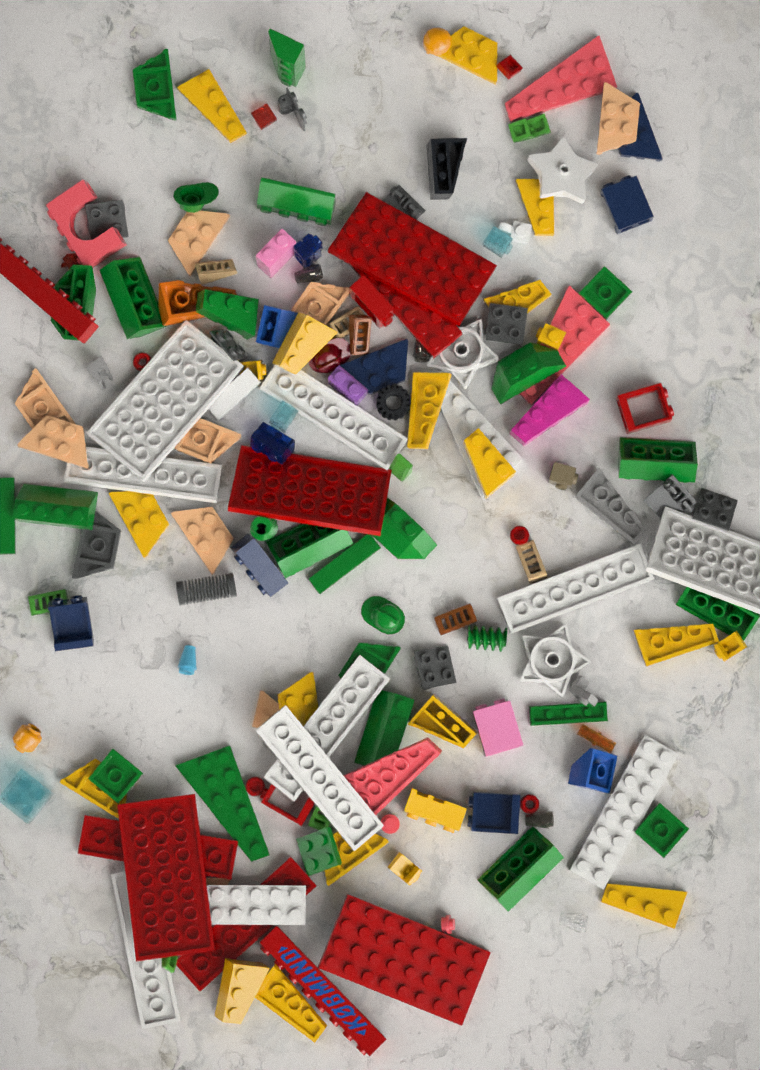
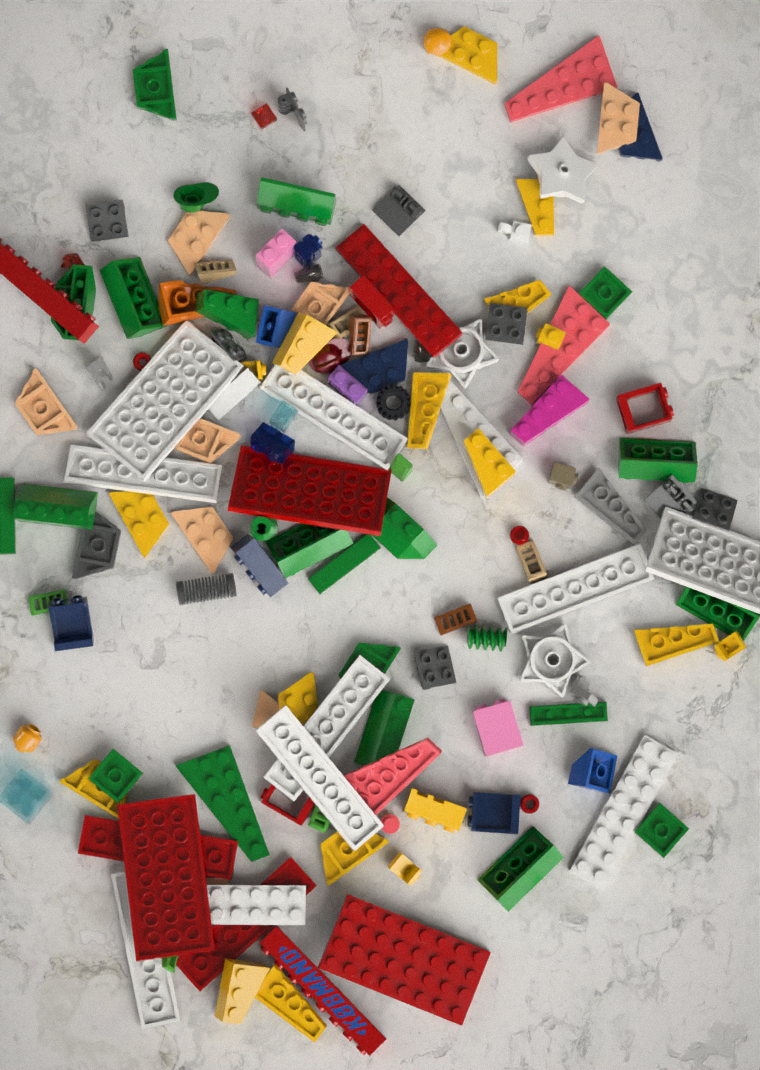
light nougat wing [17,415,89,469] -> none
coral arch [46,180,127,268] -> none
yellow wing [177,69,247,143] -> none
medium azure cone [178,645,197,675] -> none
red plate [245,777,265,796] -> none
green slope [268,29,306,87] -> none
green plate [296,827,342,876] -> none
red plate [328,192,497,326] -> none
green piece [361,596,405,635] -> none
yellow wedge [408,694,478,748] -> none
black wedge [426,138,467,200] -> none
coral plate [441,915,455,934] -> none
clear light blue brick [483,226,514,258] -> none
green wedge [491,342,566,405] -> none
red tile [496,55,523,80] -> none
bright green slope [508,114,551,143] -> none
clear smoke cone [525,809,554,829] -> none
clear orange pin [577,724,616,754] -> none
dark blue panel [600,175,654,234] -> none
yellow wing [601,883,687,929] -> none

